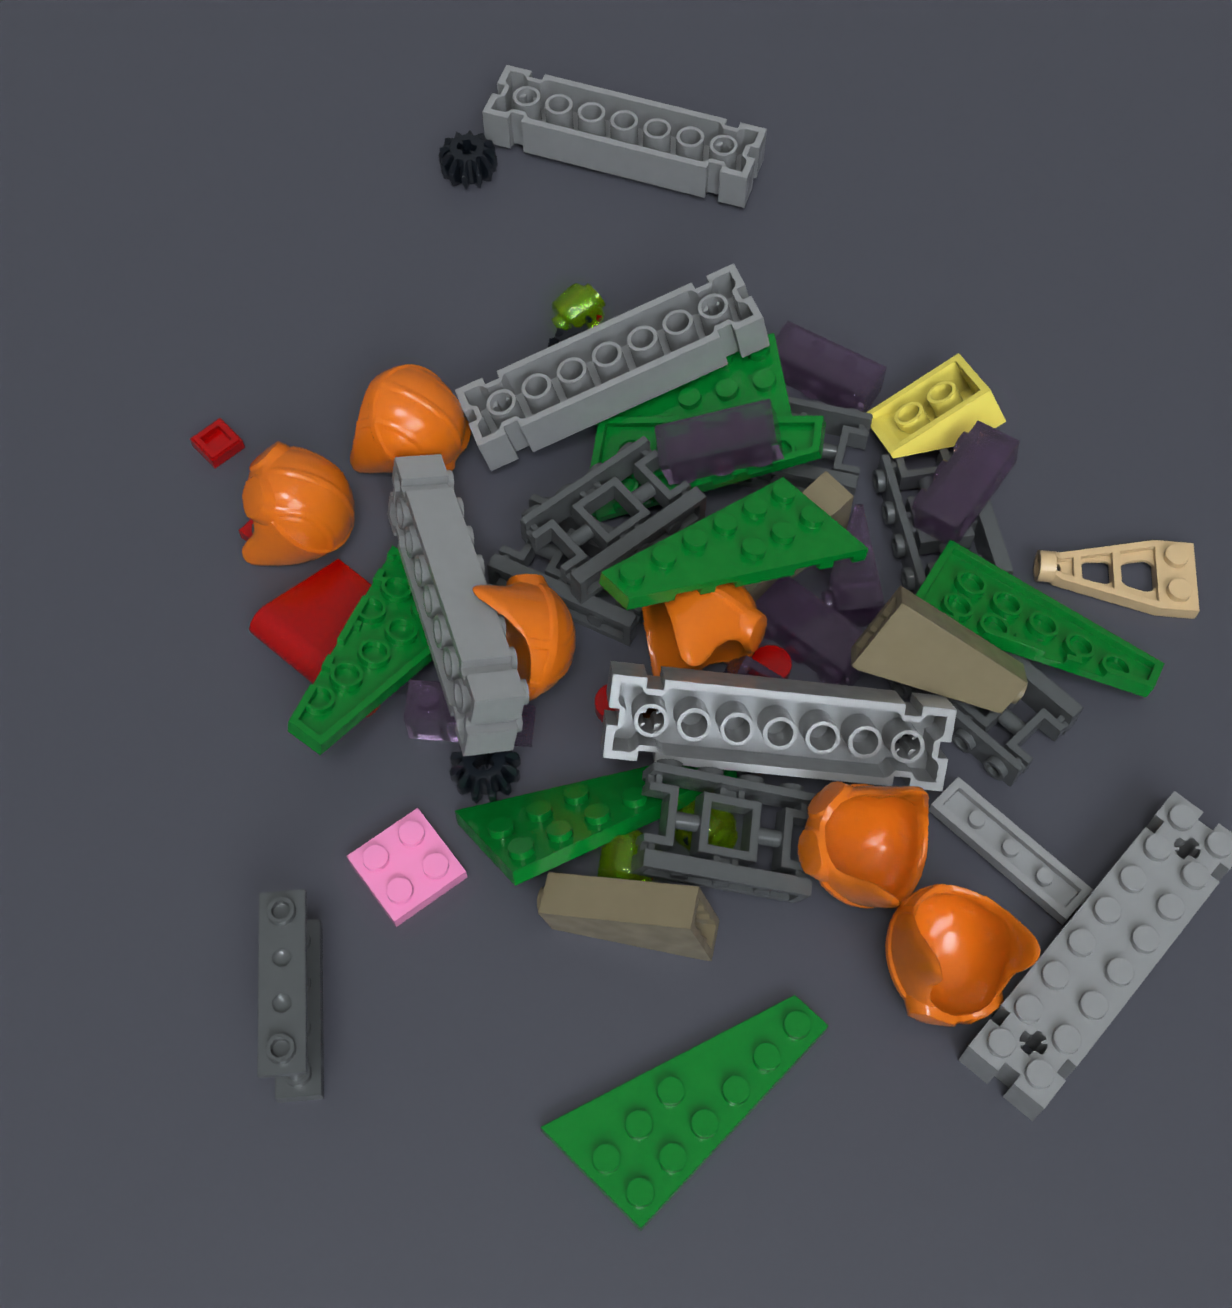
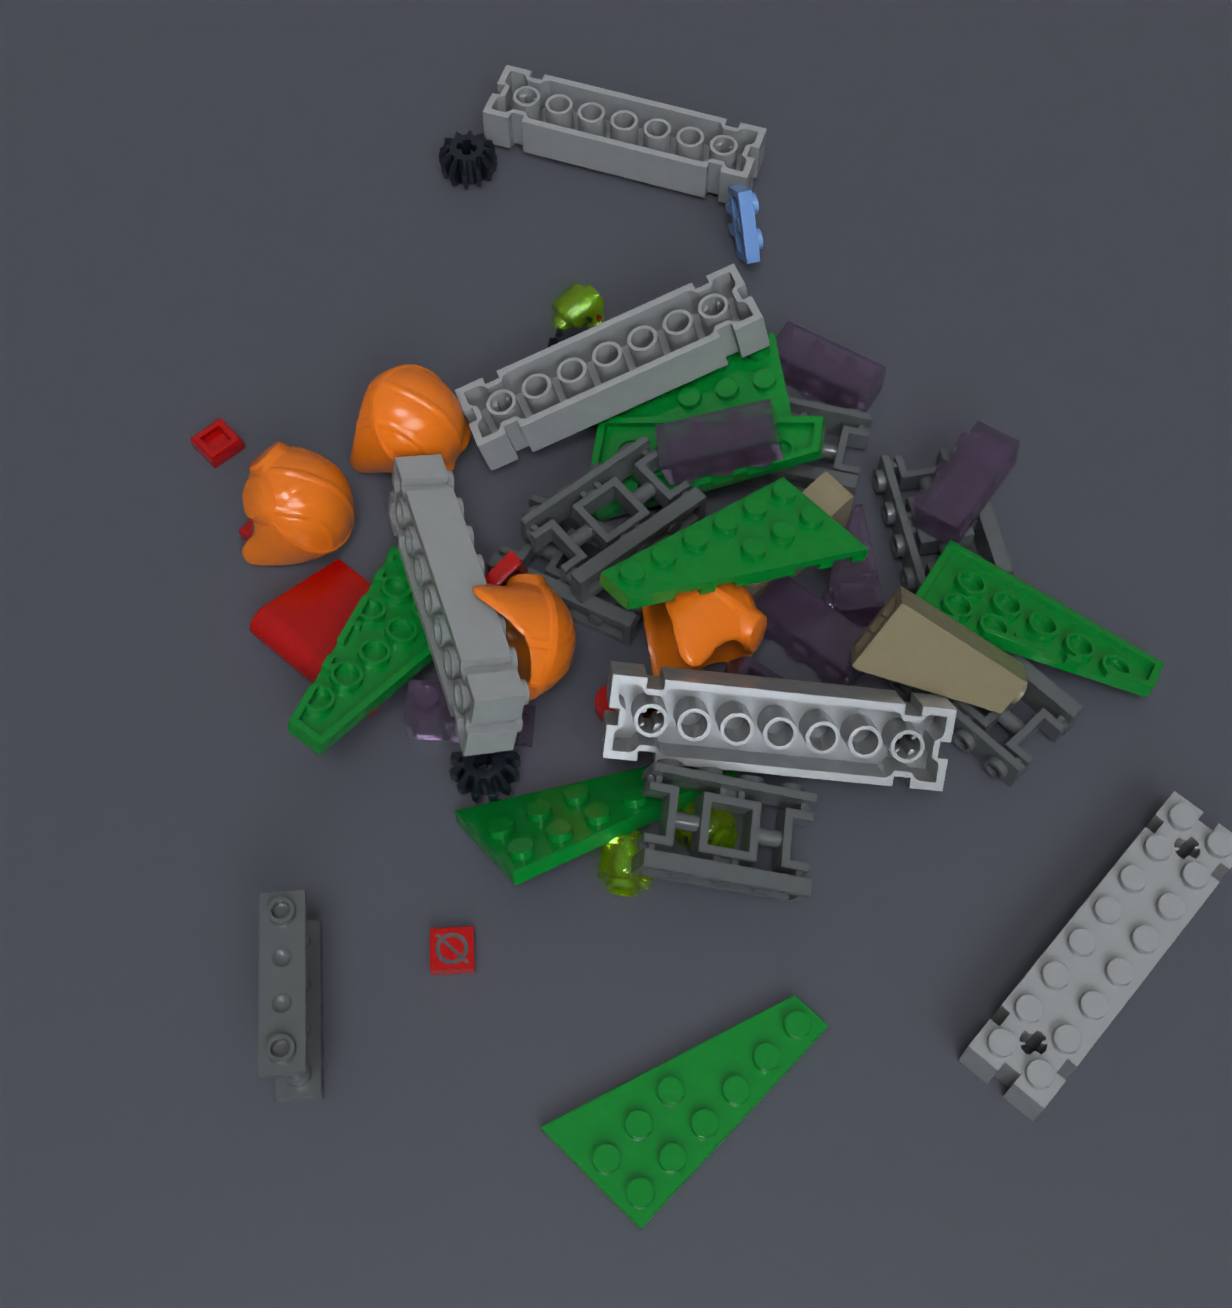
bright pink plate [347,808,468,927] -> none
dark tan slope [537,872,720,961] -> none
red tile [750,645,792,679] -> none
orange piece [798,781,929,908] -> none
light yellow slope [866,353,1006,459] -> none
orange piece [885,884,1041,1027] -> none
light grey plate [929,777,1094,925] -> none
tan plate [1033,540,1200,619] -> none
none -> red tile [430,926,475,976]
none -> red tile [484,550,529,586]
none -> medium blue hinge [725,184,763,264]

